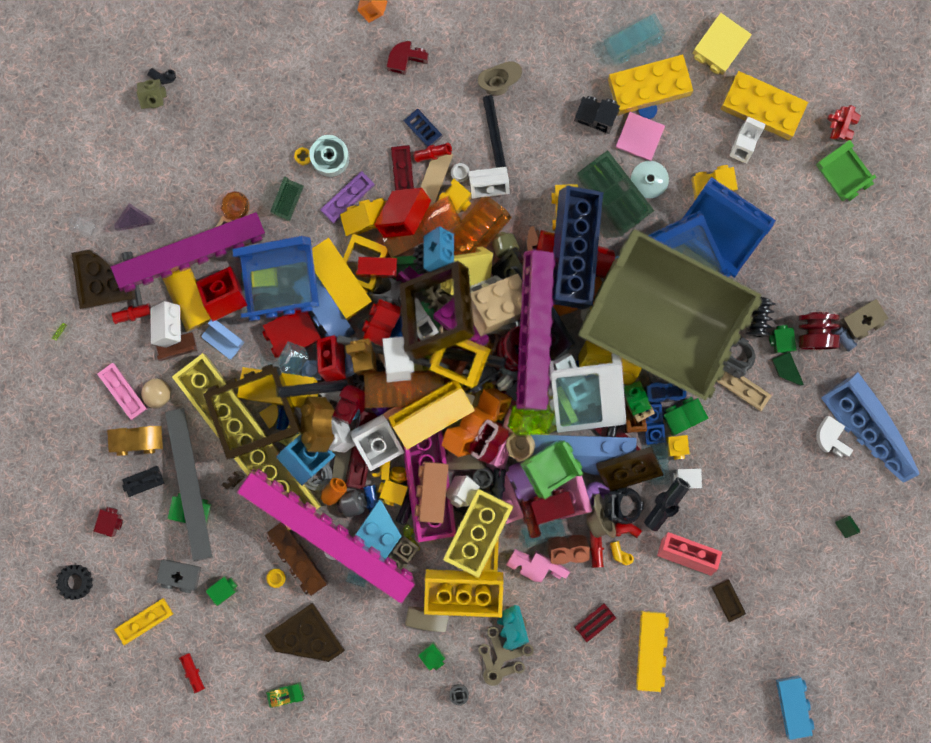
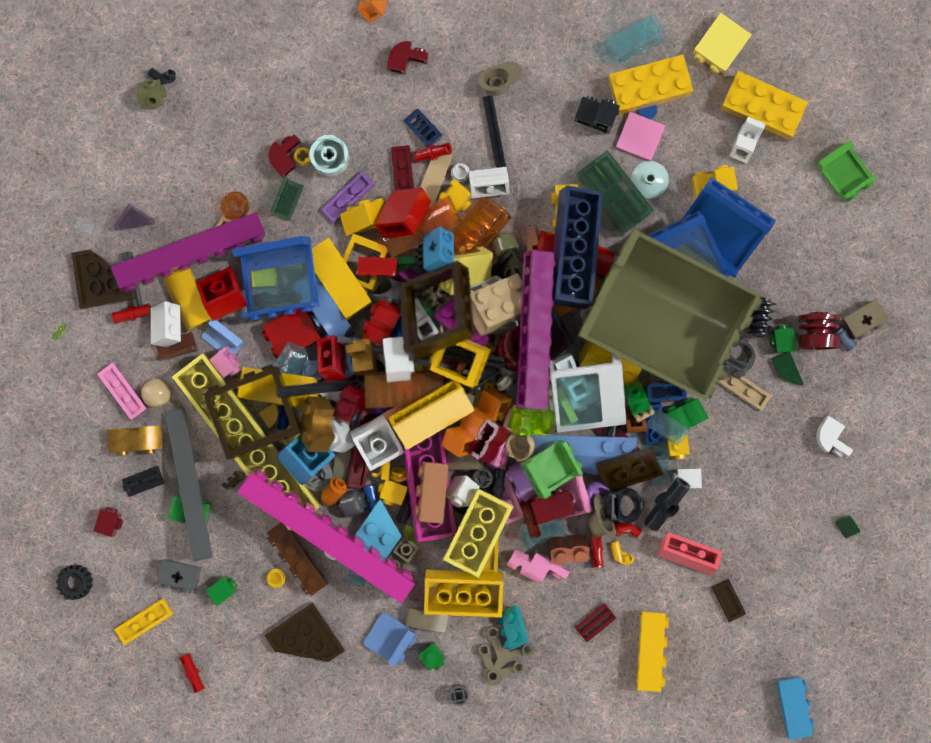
green leg [266,682,305,708] -> none
medium blue wedge [821,372,920,483] -> none
red hips [827,105,861,141] -> none
none -> bright pink brick [210,345,240,378]
none -> dark red brick [269,134,301,179]
none -> medium blue bracket [364,612,416,667]
none -> clear light blue slope [646,409,690,446]

